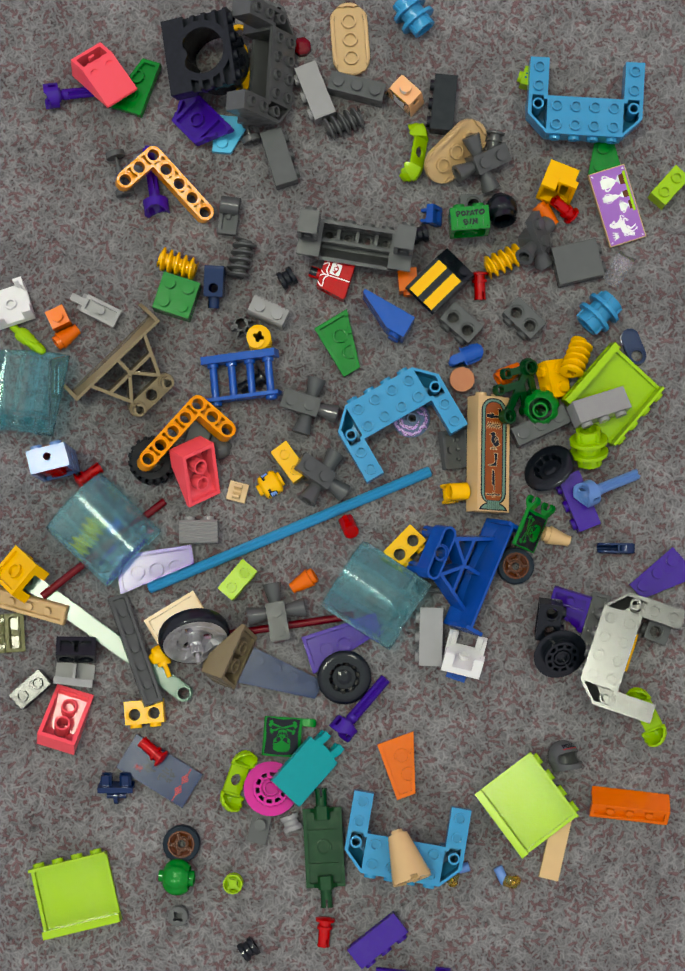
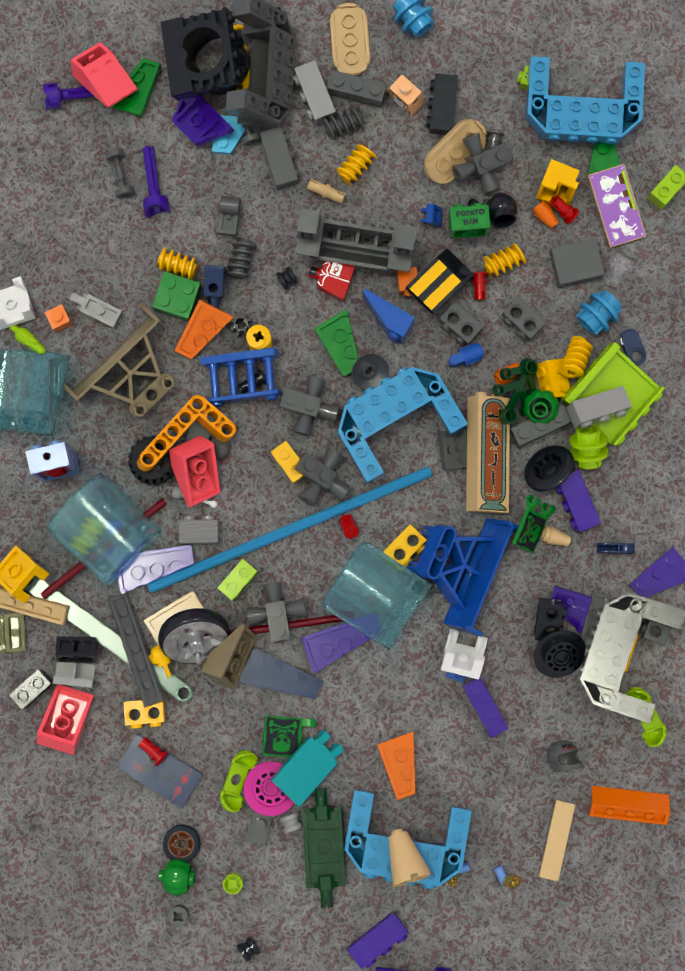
lime panel [28,848,122,941] -> none
orange cone [52,324,81,350] -> none
red pin [73,462,104,490] -> none
dark blue hips [97,772,135,804] -> none
light orange beam [115,146,214,223] -> none
tan tile [226,480,249,504] -> none
light grey brick [247,295,290,330] -> none
yellow head [256,470,285,499] -> none
orange cone [289,568,319,593] -> none
dark red tile [295,37,311,57] -> none
red pin [316,916,335,948] -> none
black wheel [317,651,371,704] -> none
dark purple piece [329,676,389,743] -> none
dish [393,405,430,438] -> none
lime piece [399,123,428,182] -> none
black wheel [414,223,429,245] -> none
light grey brick [414,607,443,666] -> none
yellow piece [440,482,470,504] -> none
nougat piece [449,367,475,393] -> none
lime panel [474,752,579,859] -> none
wheel [497,548,534,585] -> none
dark grey brick [515,211,555,270] -> none
medium blue piece [573,469,640,508] -> none
none -> light grey hinge [171,483,217,508]
none -> orange wing [174,299,234,359]
none -> tan pin [307,178,346,204]
none -> yellow piece [336,144,377,187]
none -> flat silver dish [351,353,388,390]
none -> dark purple brick [462,677,508,738]

